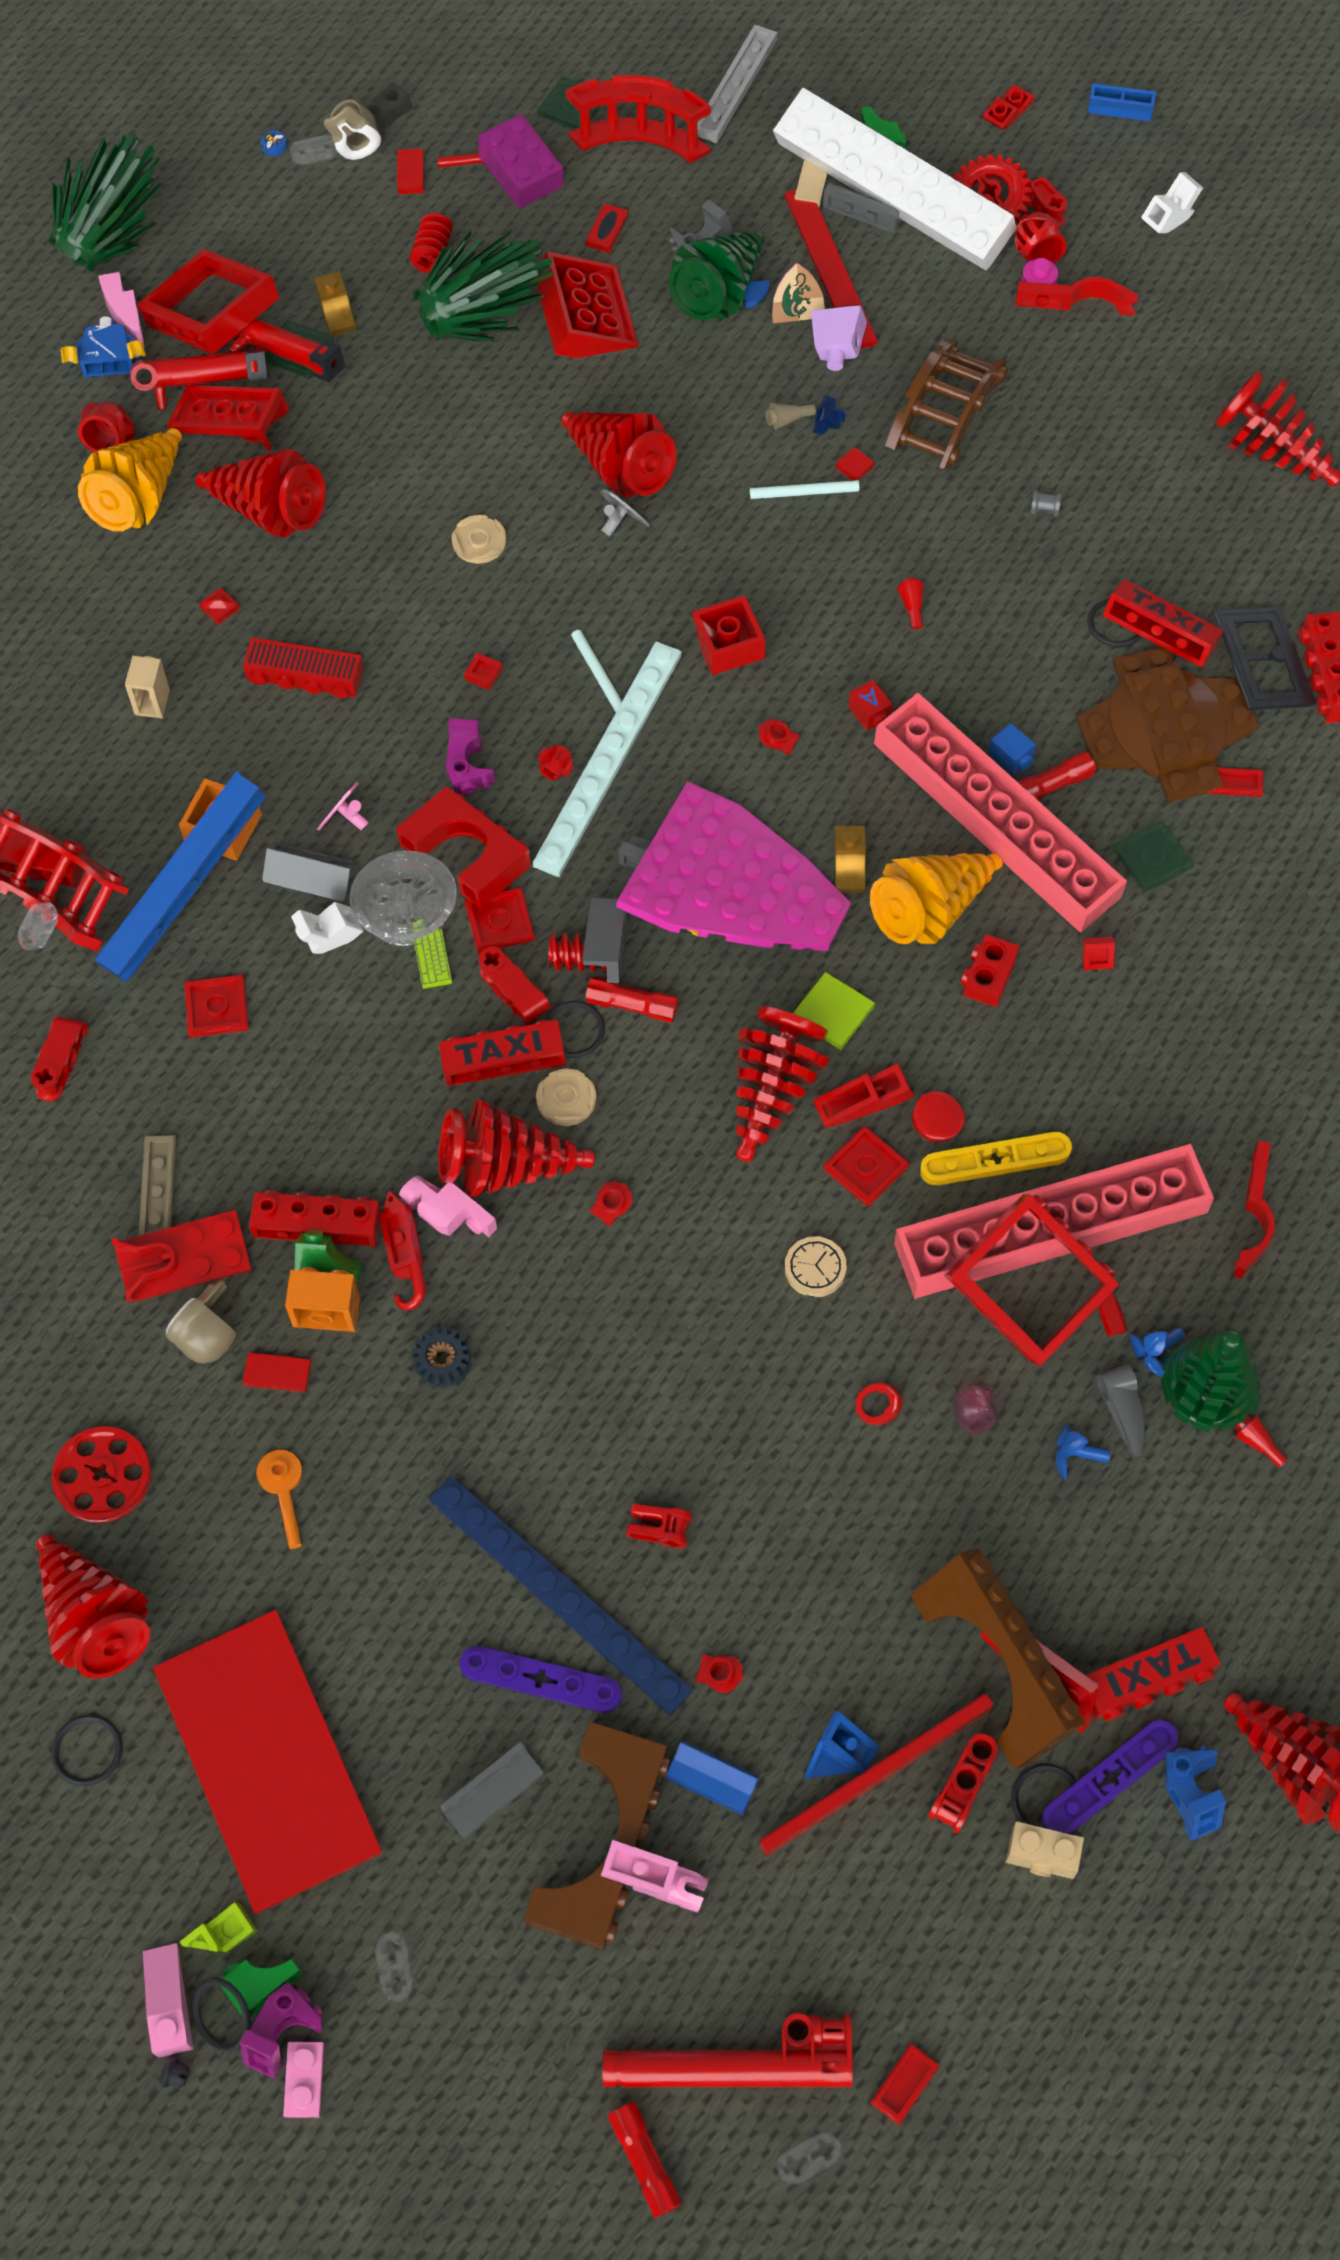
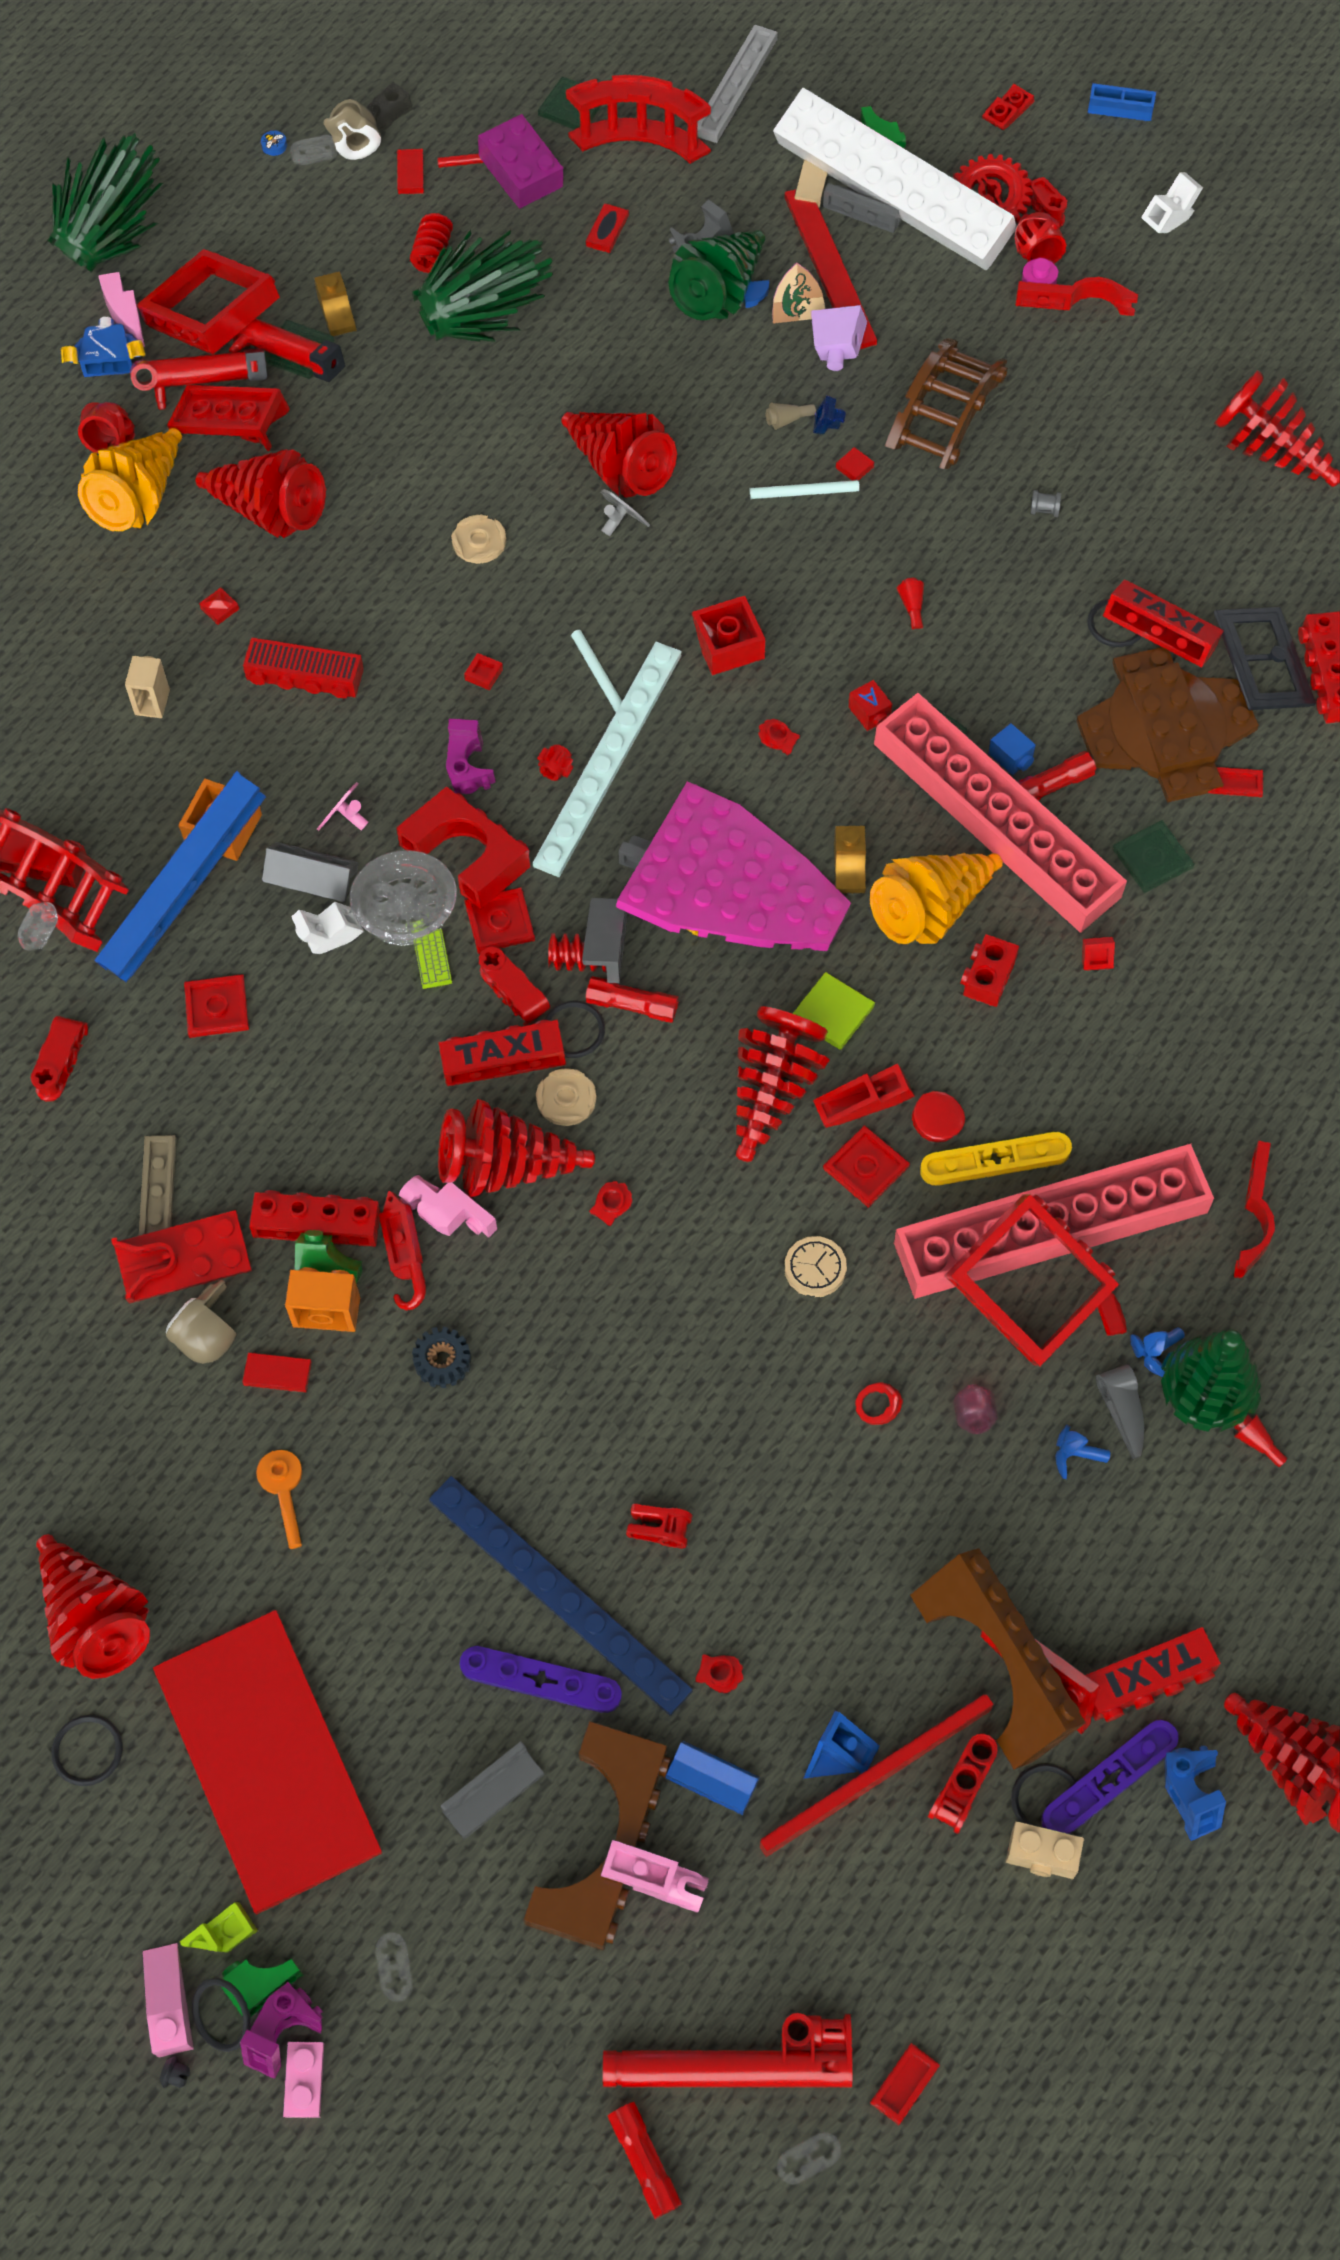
red wedge [52,1427,151,1523] -> none
red slope [537,251,639,358] -> none

